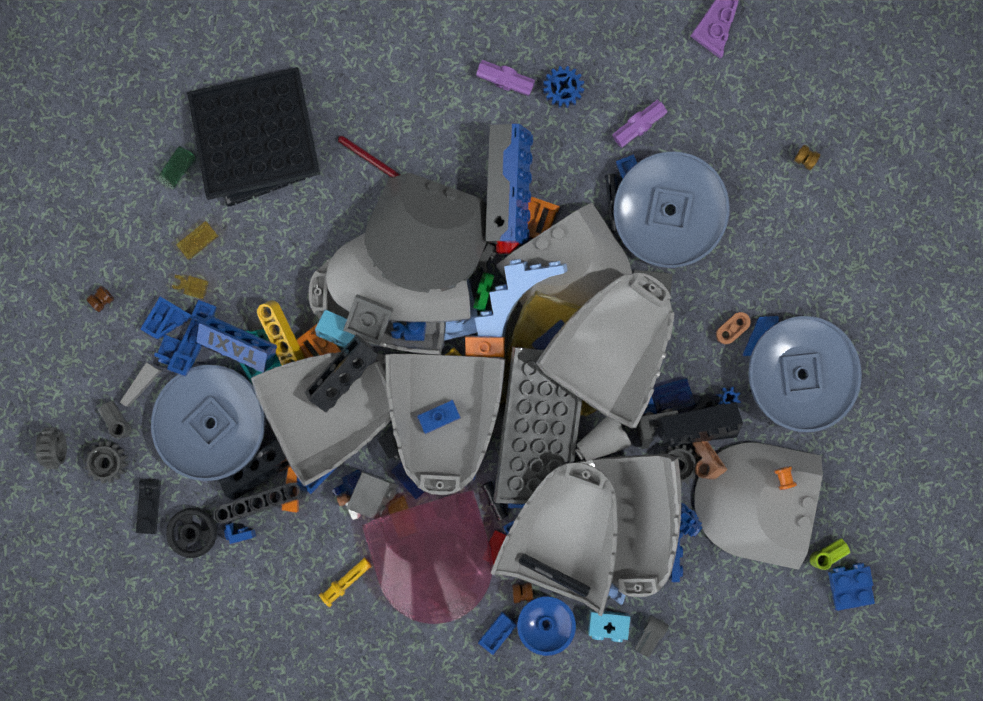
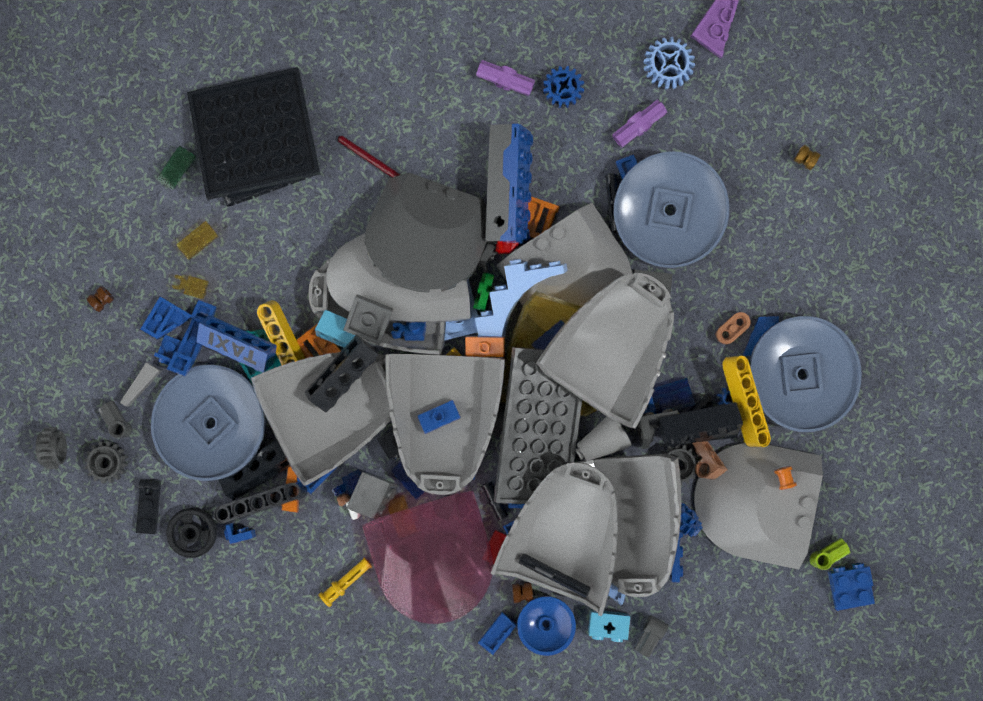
none -> light blue gear [643,37,695,89]
none -> yellow beam [722,356,771,447]

